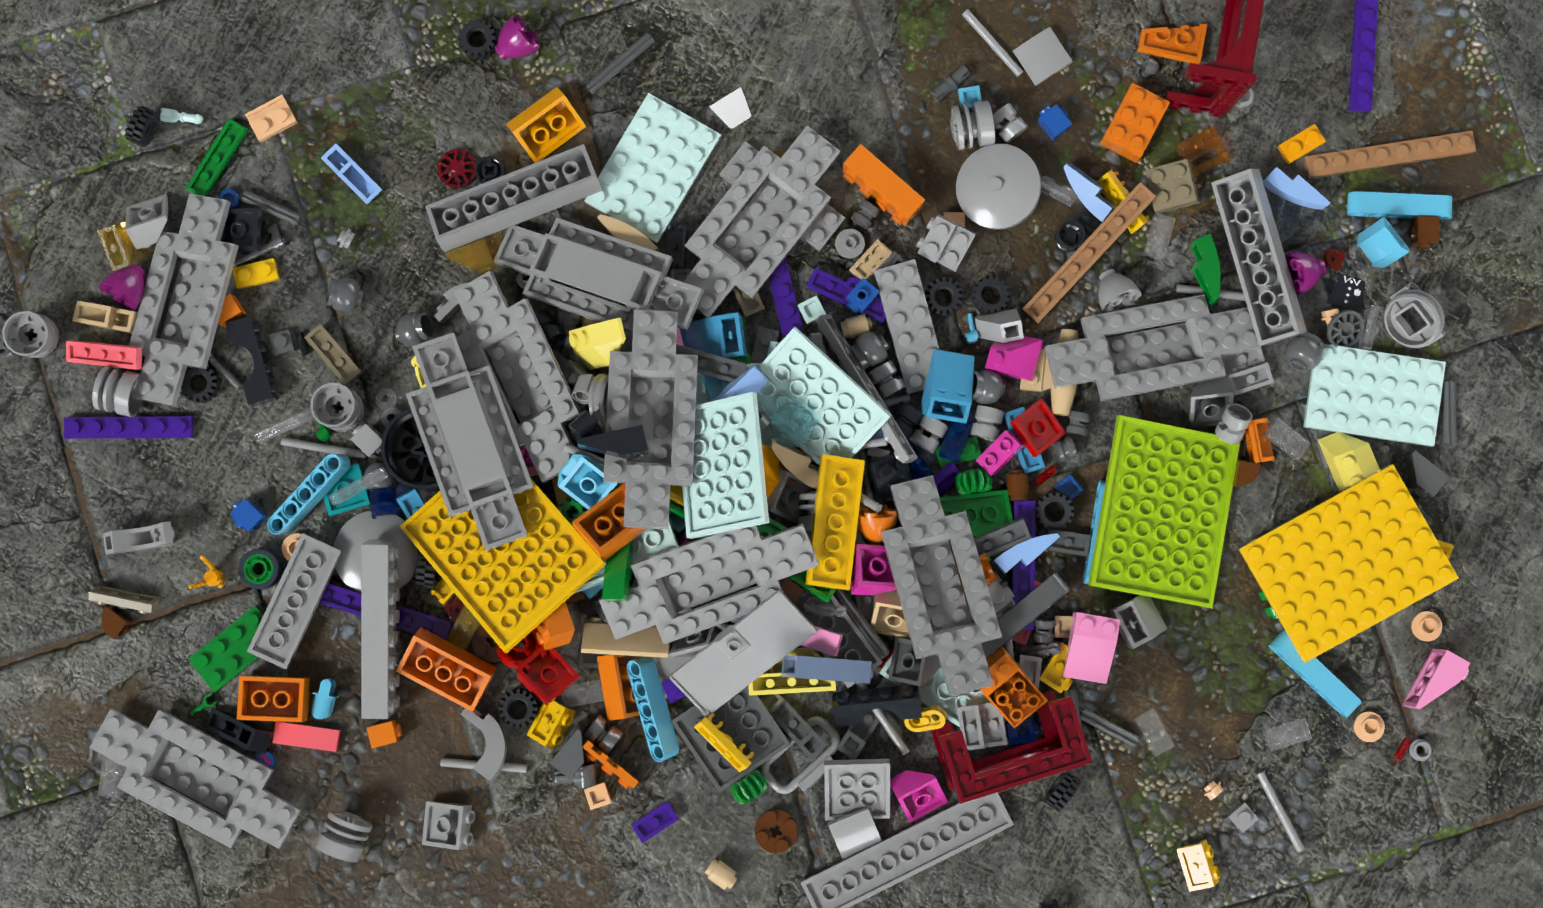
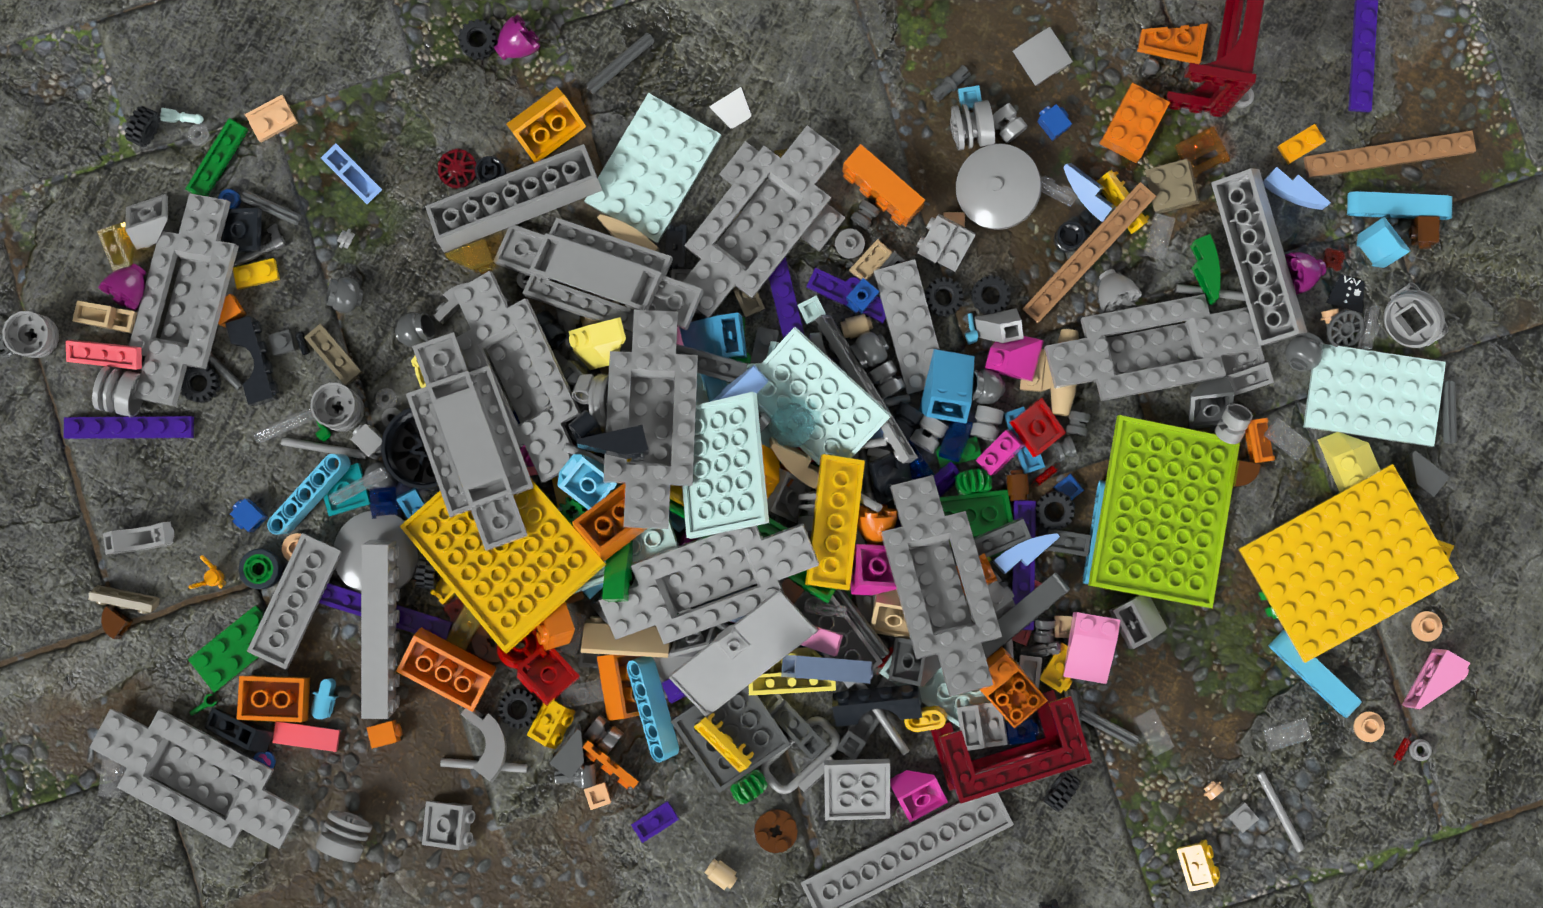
light grey slope [828,806,882,860] -> none
light grey bar [962,9,1024,77] -> none
none -> clear plate [188,124,209,146]

